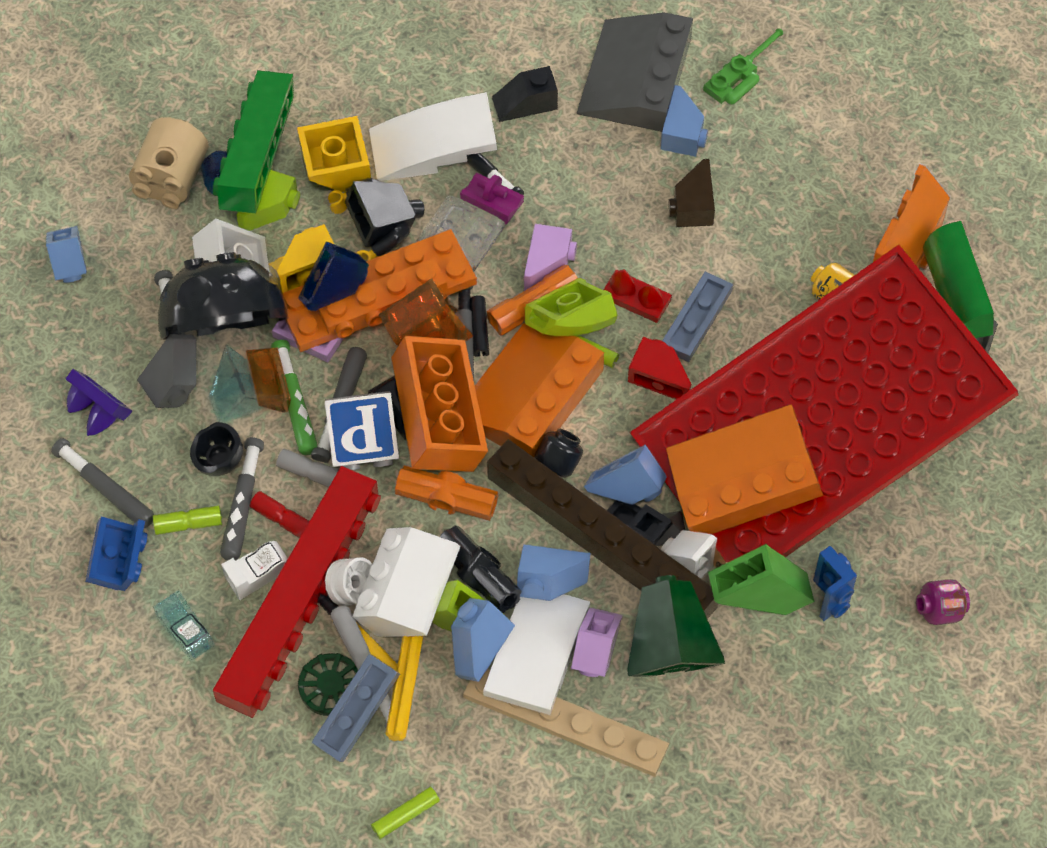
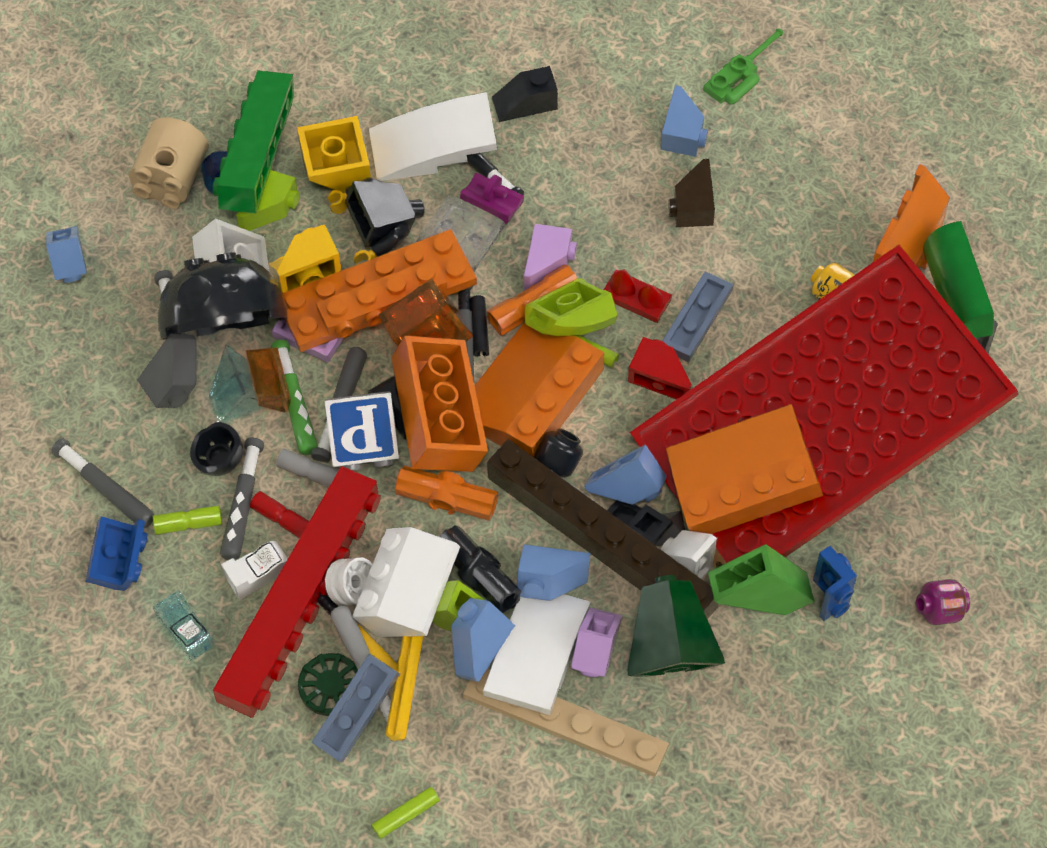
dark purple tile [66,369,132,436] -> none
clear blue slope [298,241,369,311] -> none
dark grey slope [577,12,693,132] -> none

